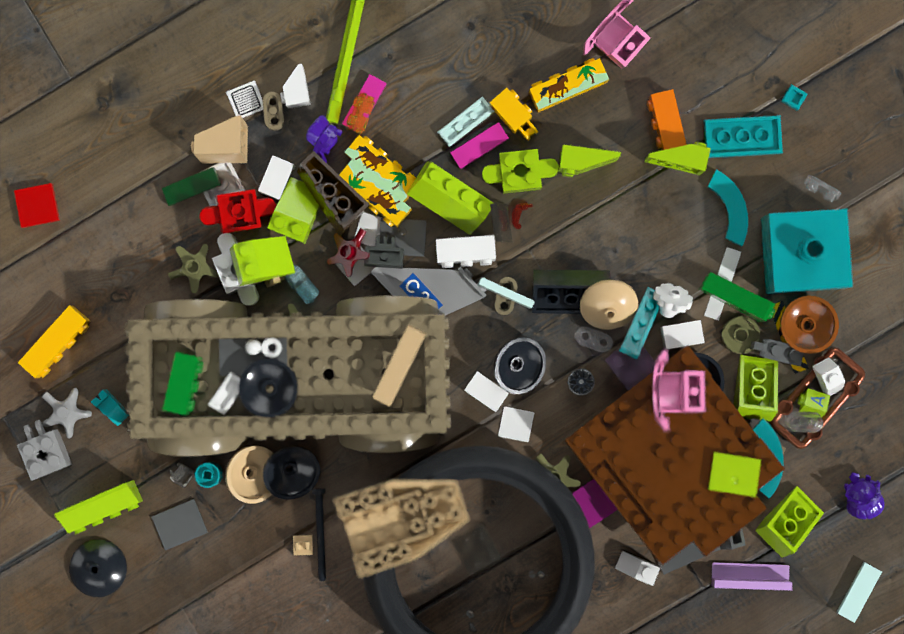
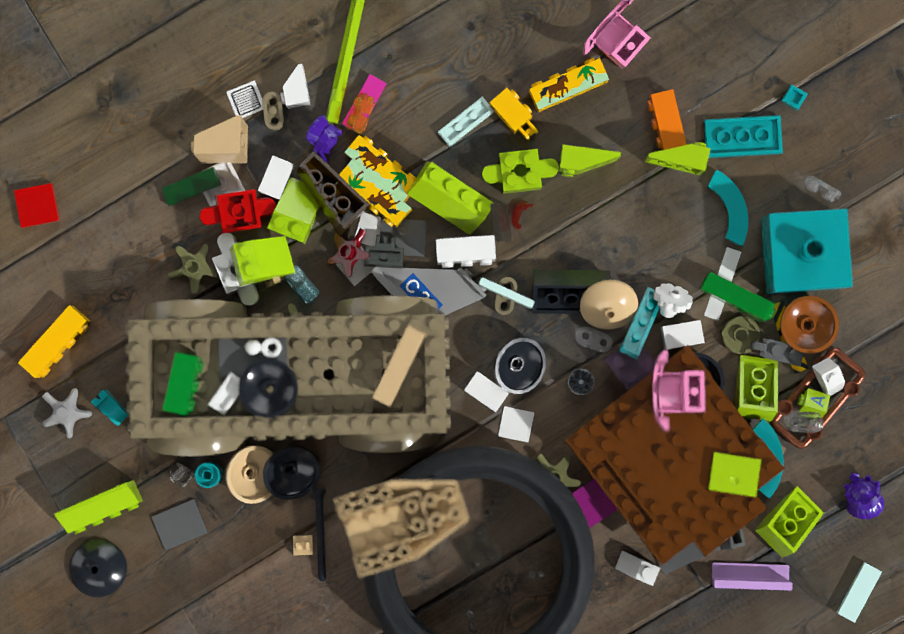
light grey hinge [17,420,72,481] -> none
dark pink tile [450,122,509,170] -> none

